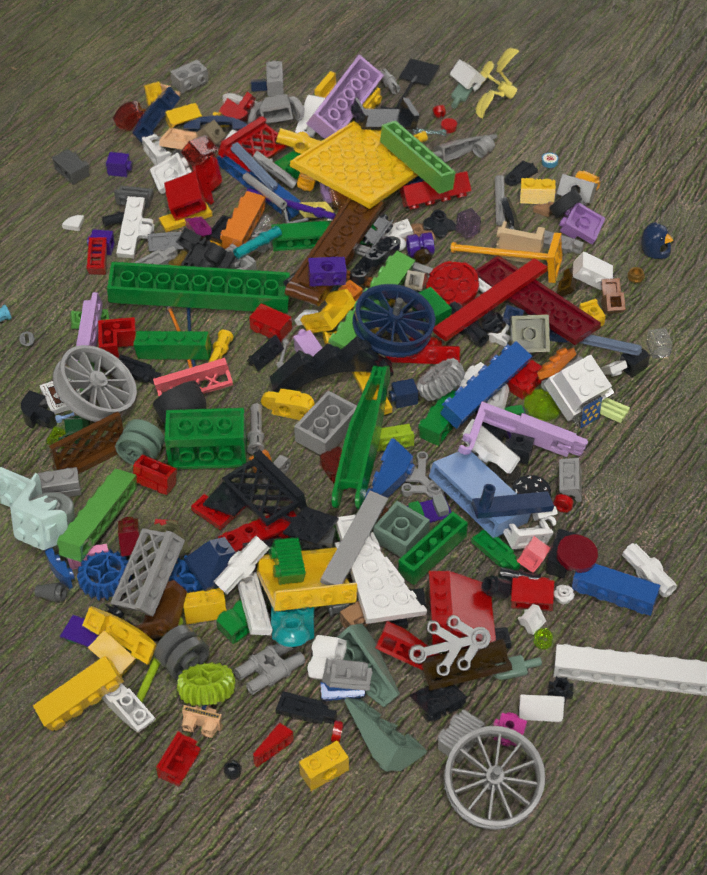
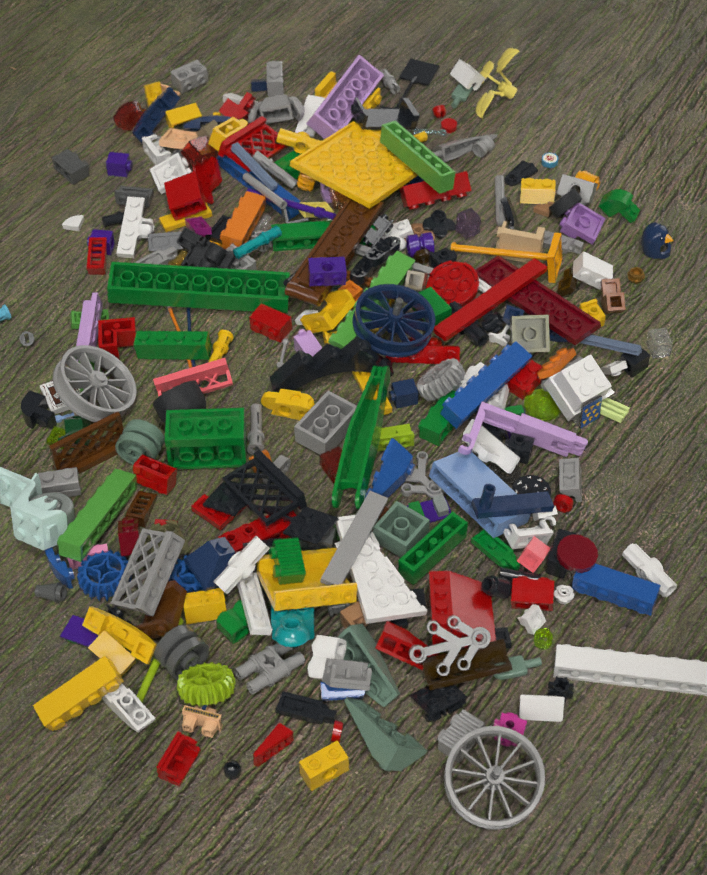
black hinge [118,354,161,384] -> none
black hinge [247,334,284,372] -> none
none -> reddish brown slope [125,491,158,527]
none -> yellow hinge [208,117,248,151]
none -> black brick [429,247,457,268]
none -> green brick [598,189,640,223]

